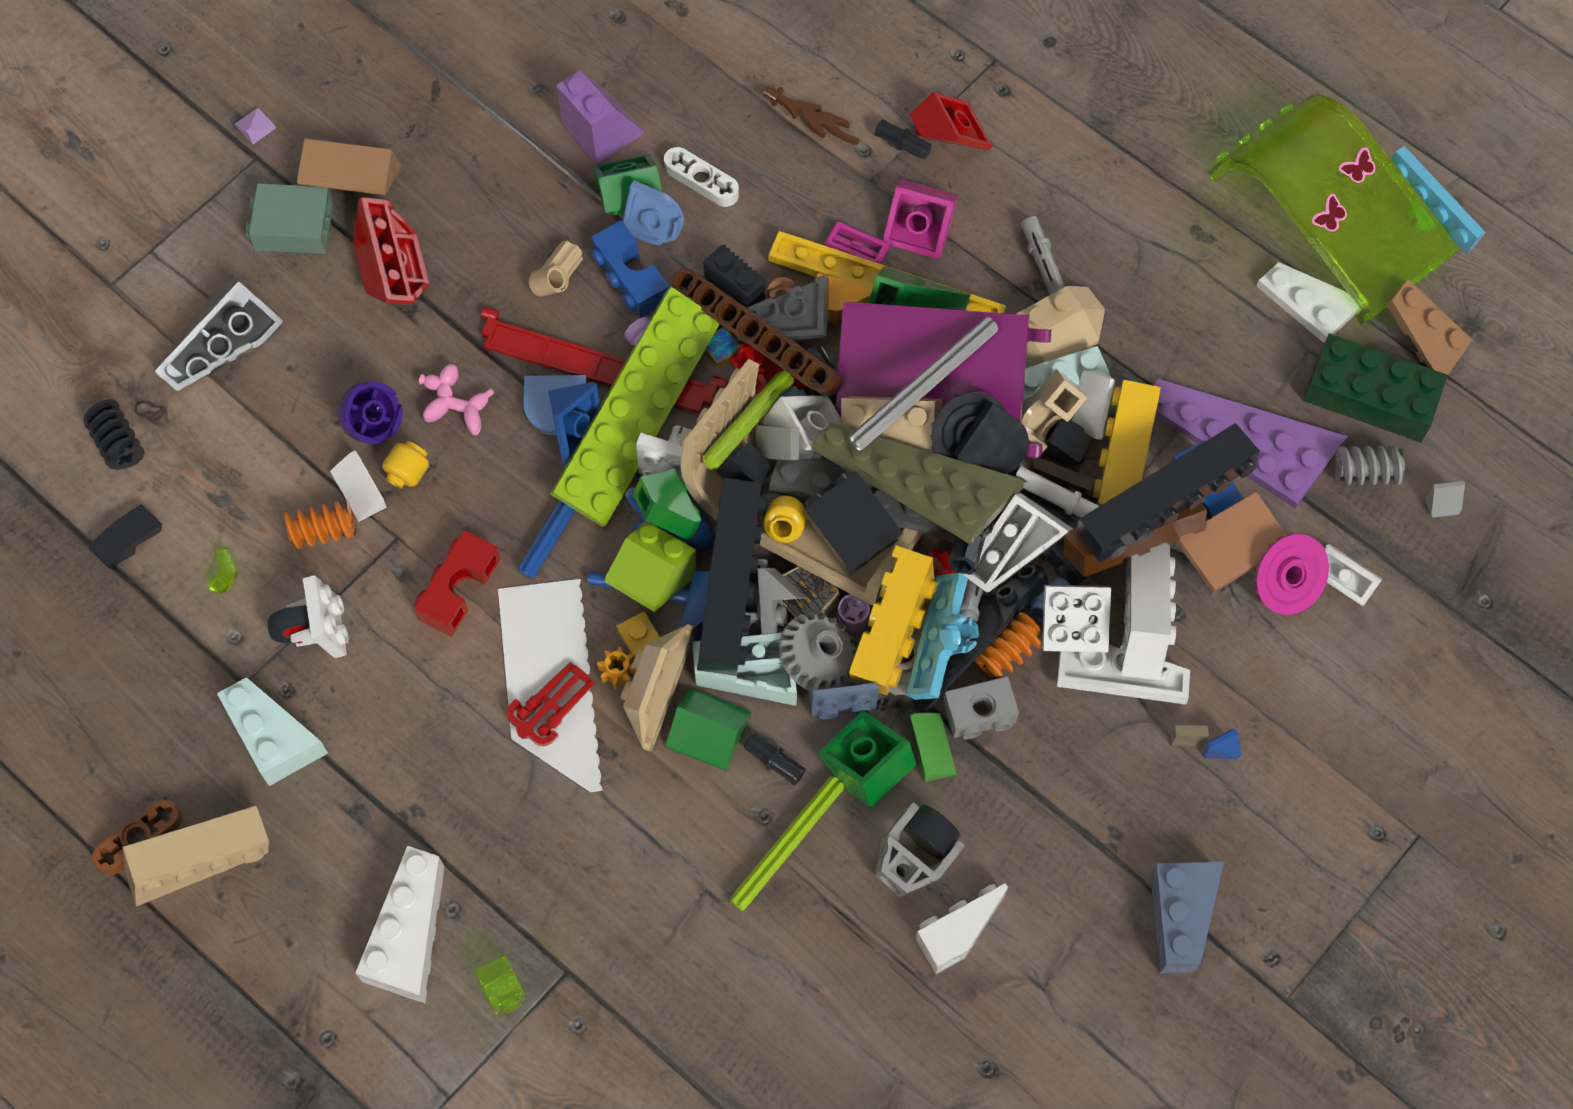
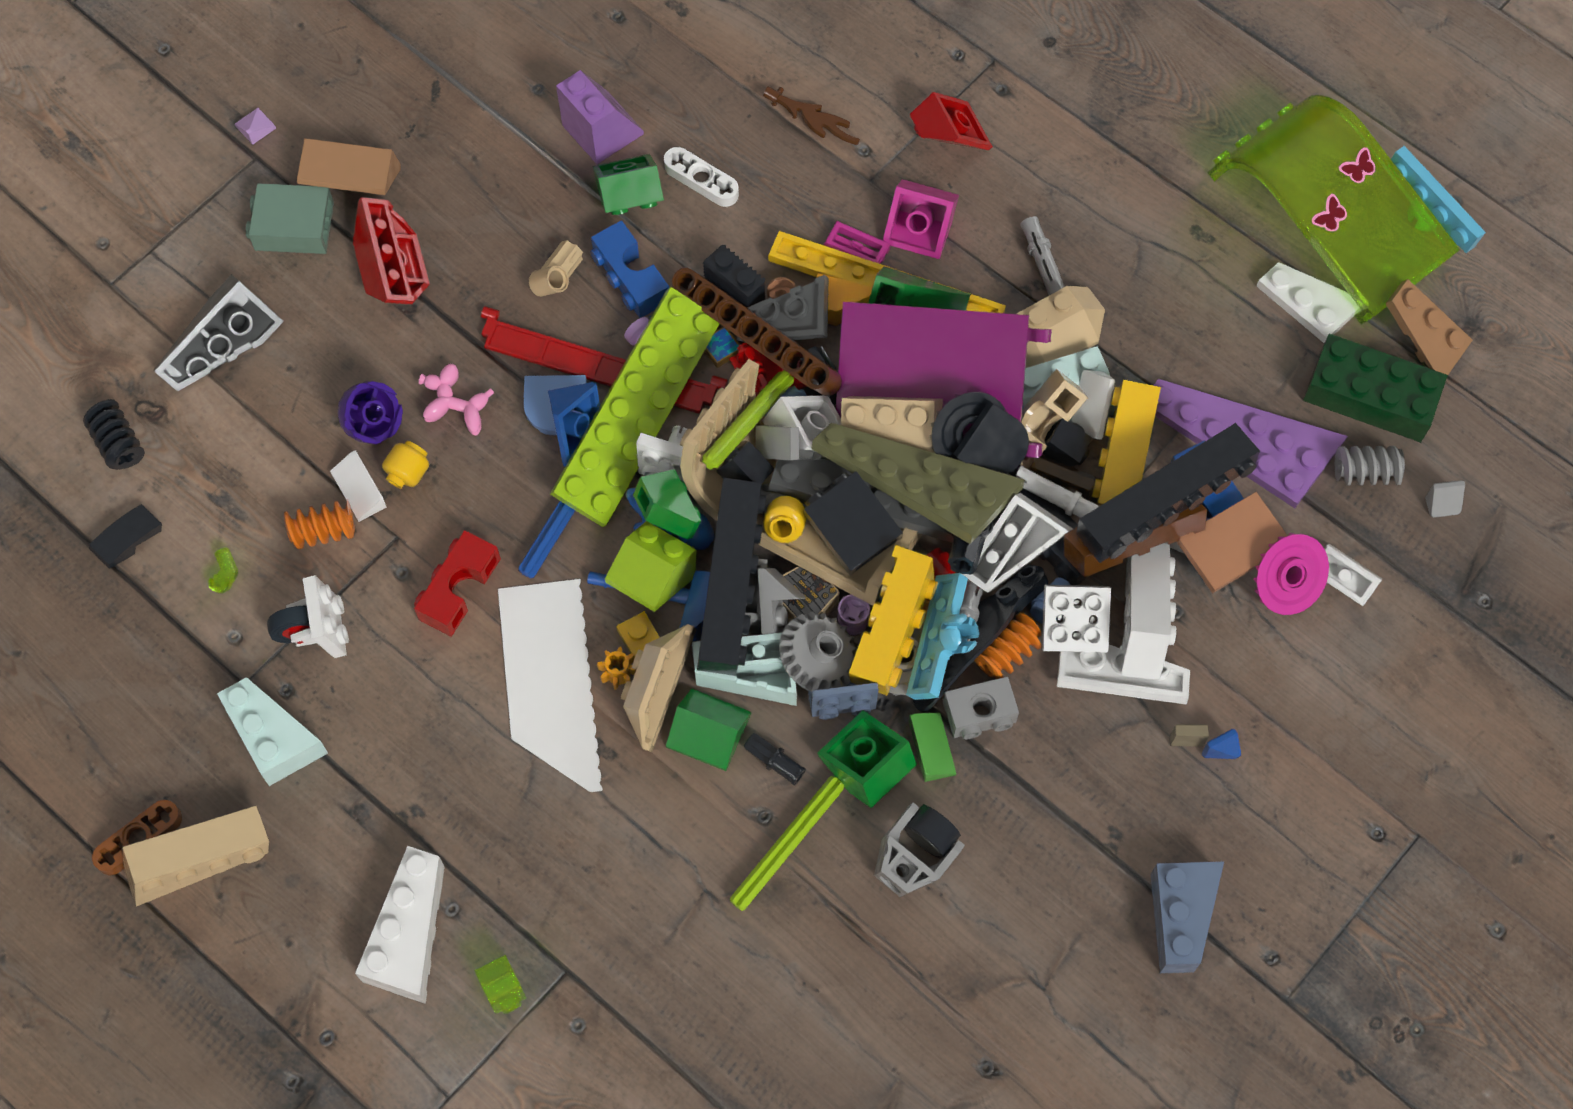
red piece [507,662,595,746] -> none
medium blue tile [622,180,684,245] -> none
light grey axle [848,317,998,451] -> none
black axle [875,119,932,159] -> none
white slope [916,883,1008,974] -> none

